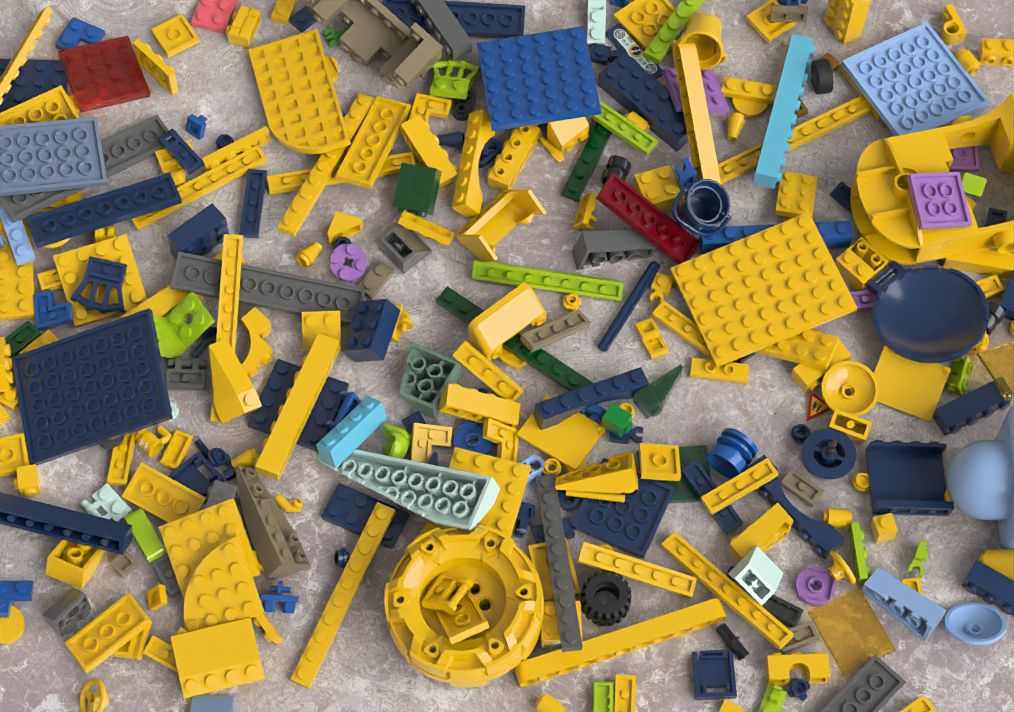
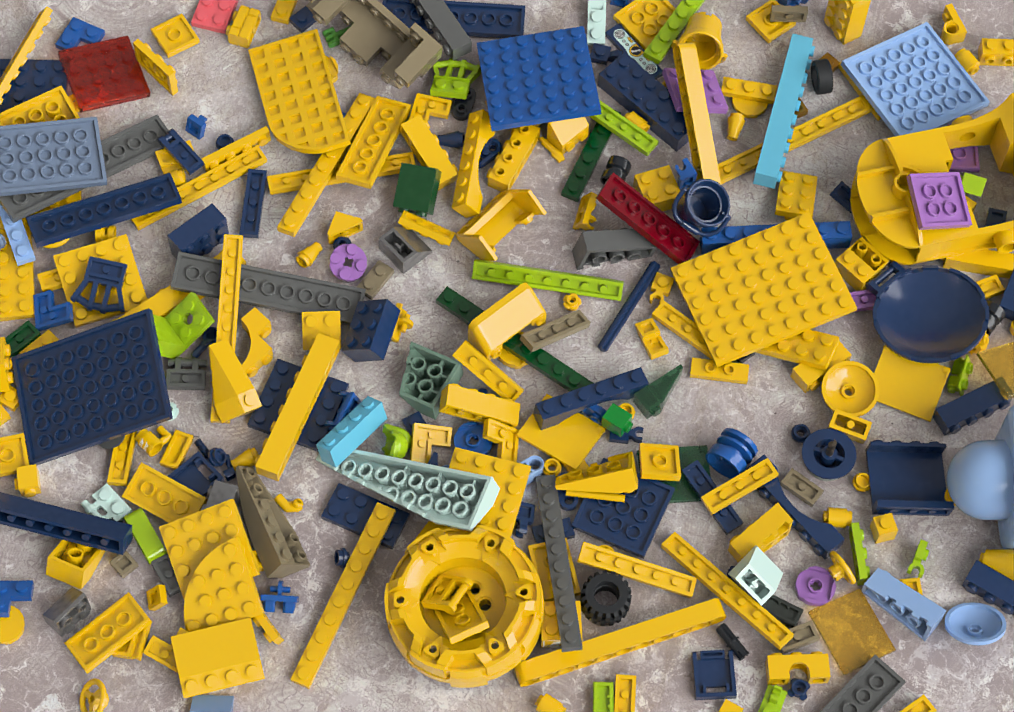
piece [806,391,831,422] -> none

